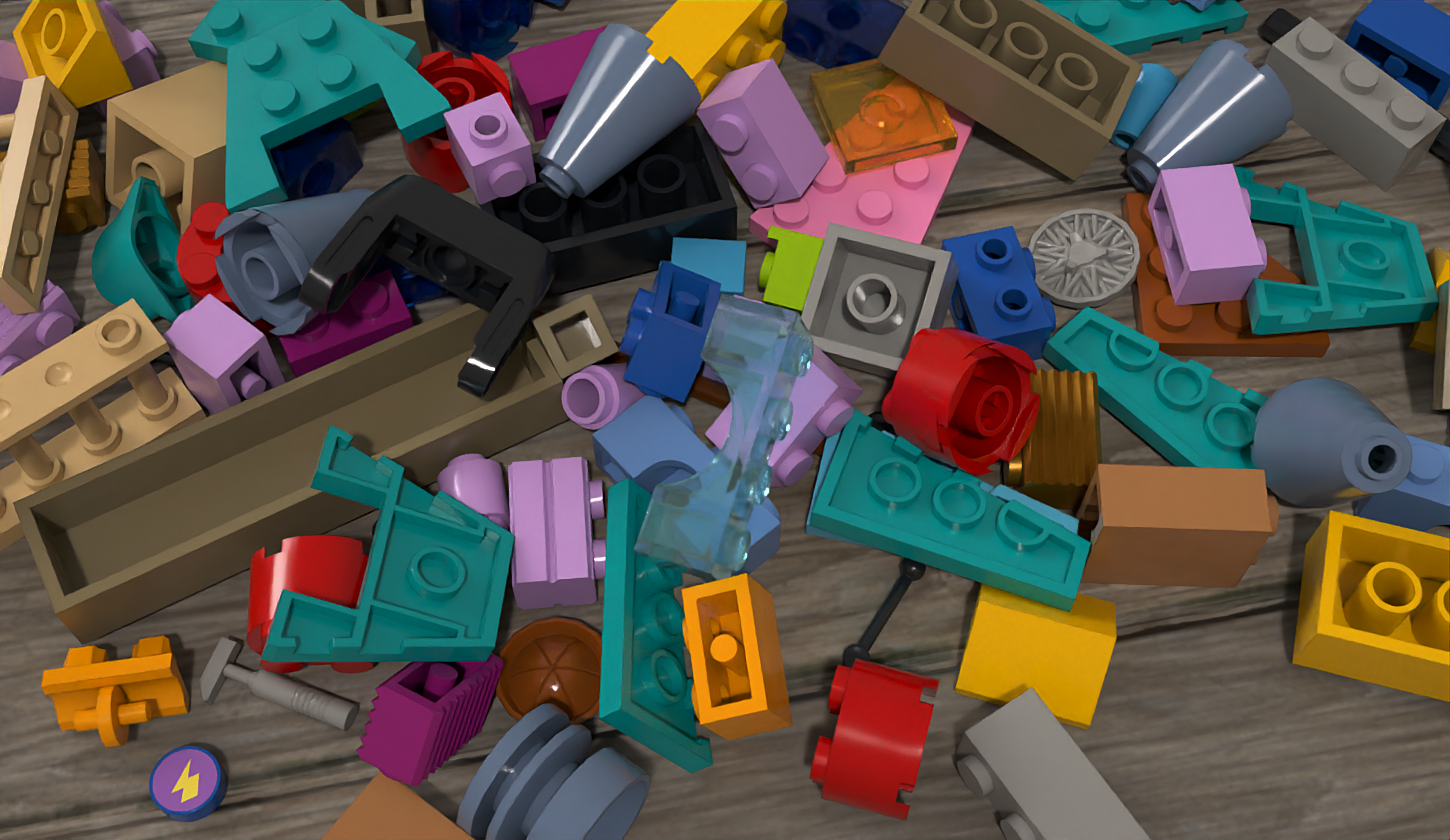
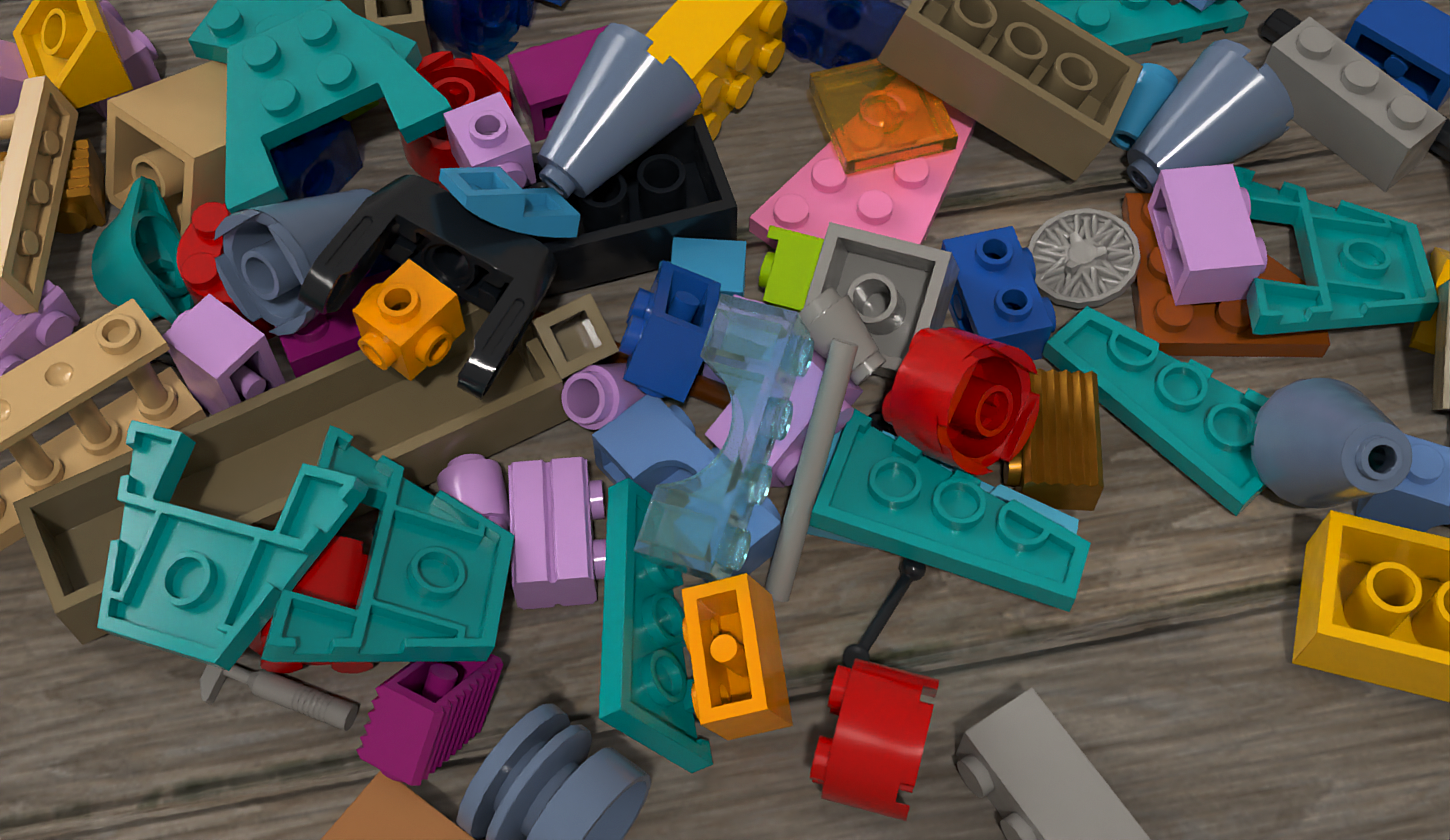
light orange hips [41,636,190,748] -> none
tile [149,746,227,822] -> none
dark orange hat [496,617,602,725] -> none
lavender brick [695,58,830,209] -> none
yellow slope [954,583,1117,730] -> none
medium nougat brick [1076,464,1279,588] -> none
none -> teal wing [97,420,369,671]
none -> light orange brick [352,259,466,381]
none -> dark azure slope [439,166,581,238]
none -> light grey bar [765,338,858,602]
none -> light grey cone [793,287,886,386]

